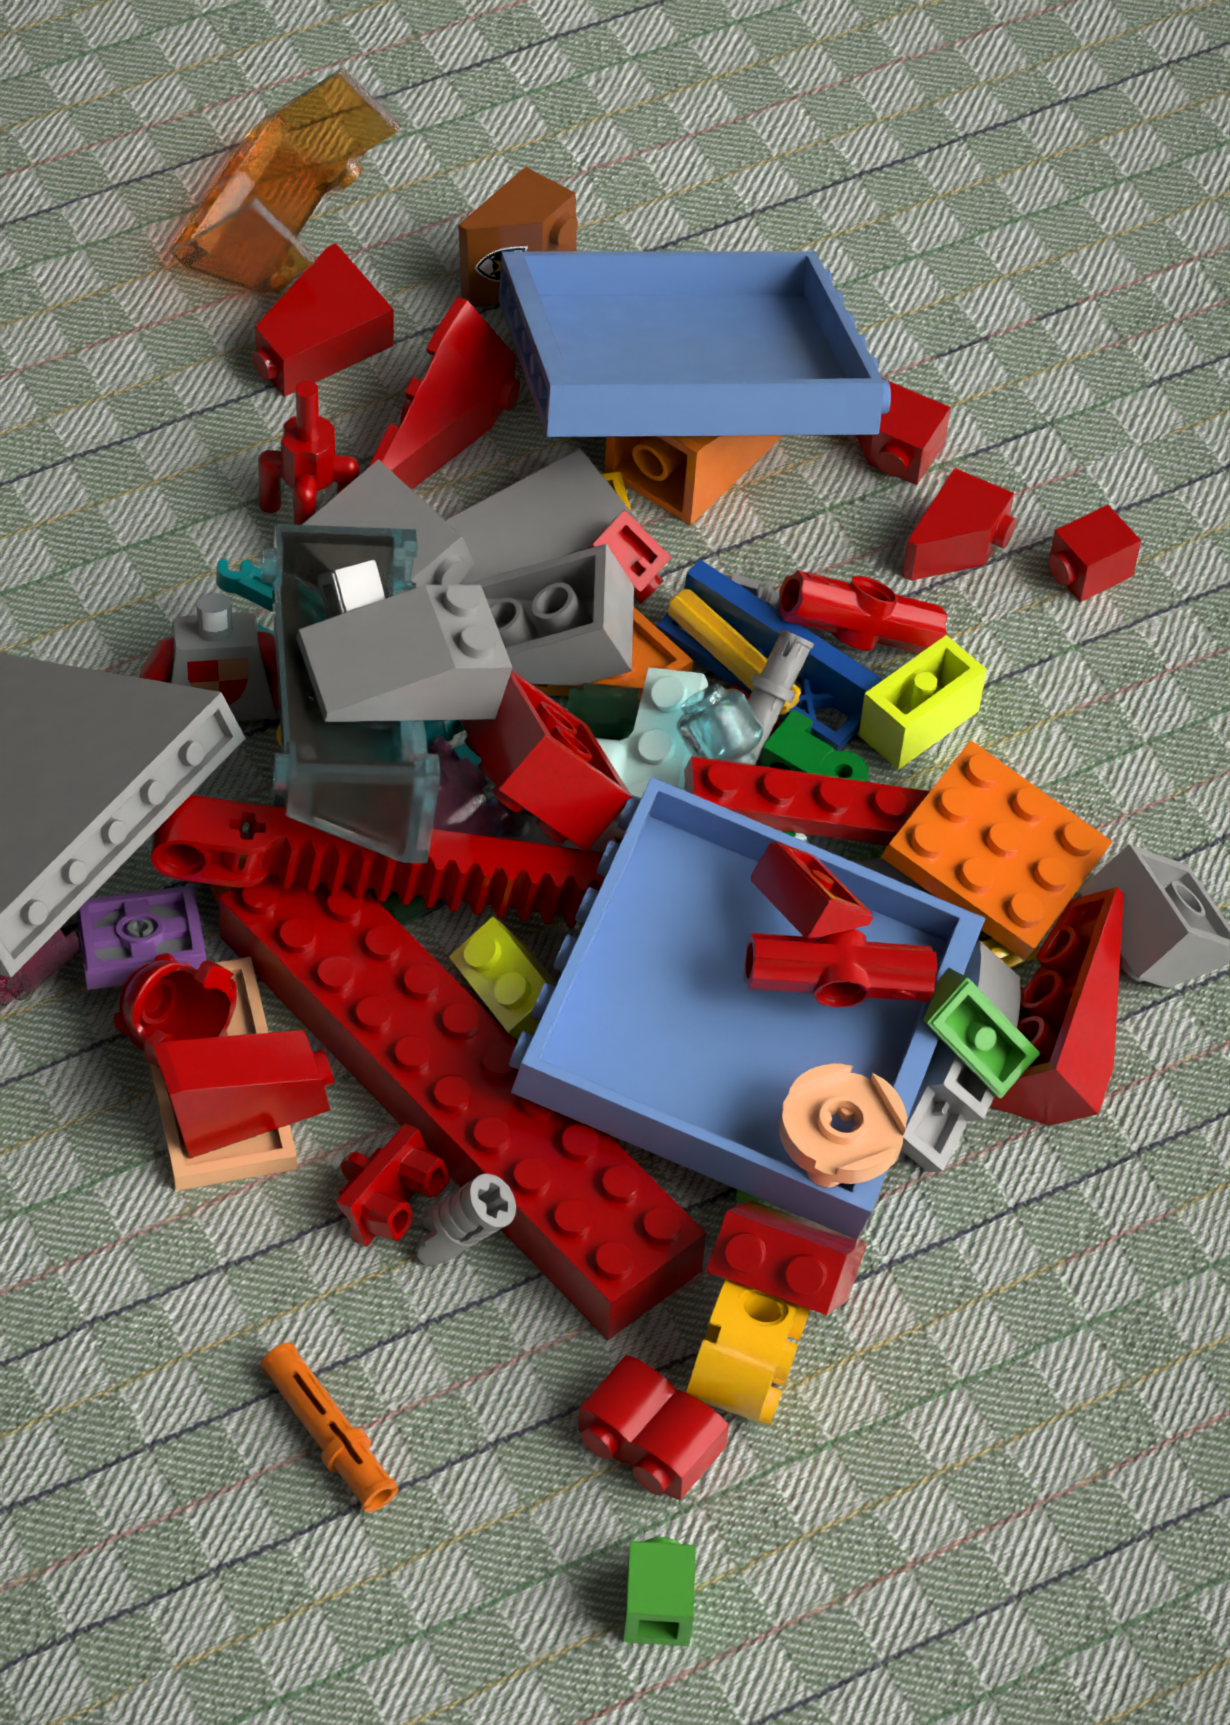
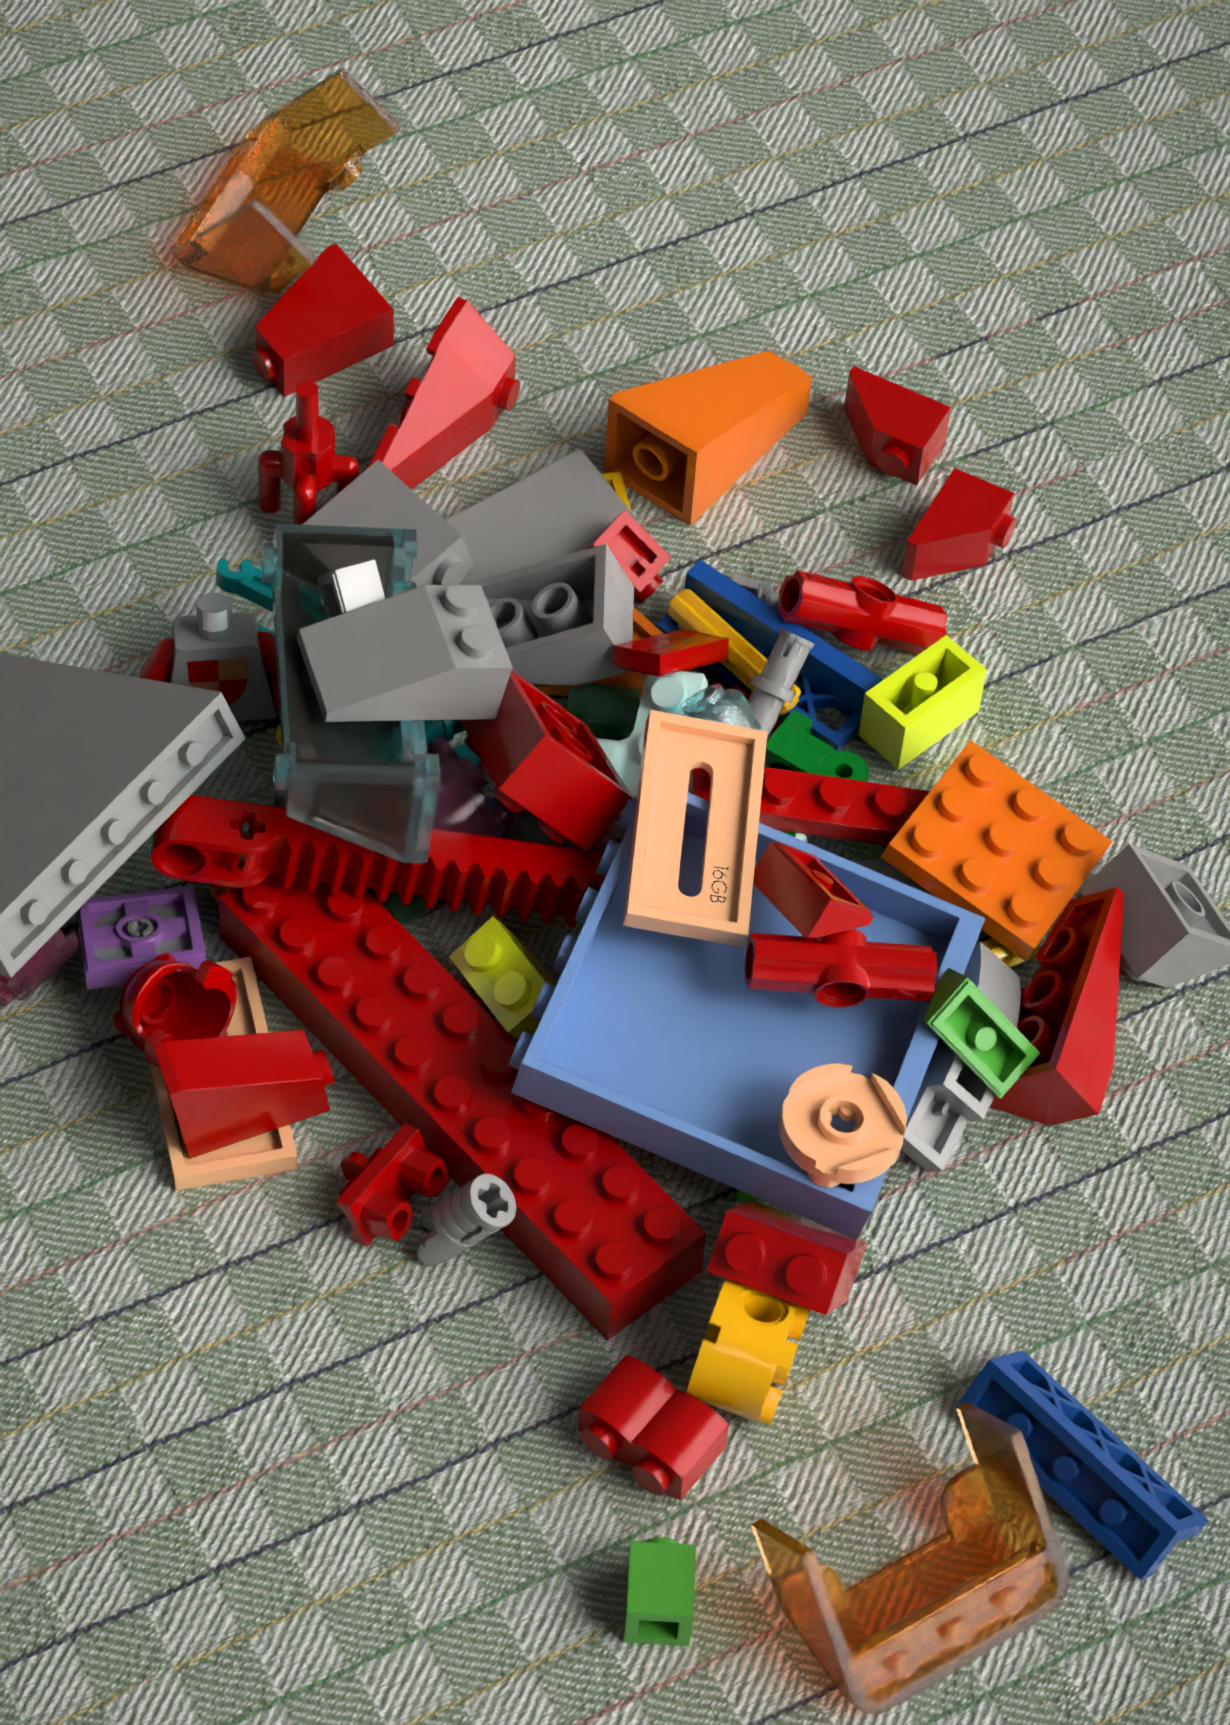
orange pin [260,1342,398,1513] -> none
dark orange slope [458,166,578,307] -> none
medium blue panel [498,251,891,437] -> none
red brick [1048,504,1141,602] -> none
none -> red tile [613,629,729,677]
none -> light nougat piece [623,709,768,948]
none -> clear orange windscreen [751,1402,1069,1714]
none -> blue fence [955,1351,1209,1580]

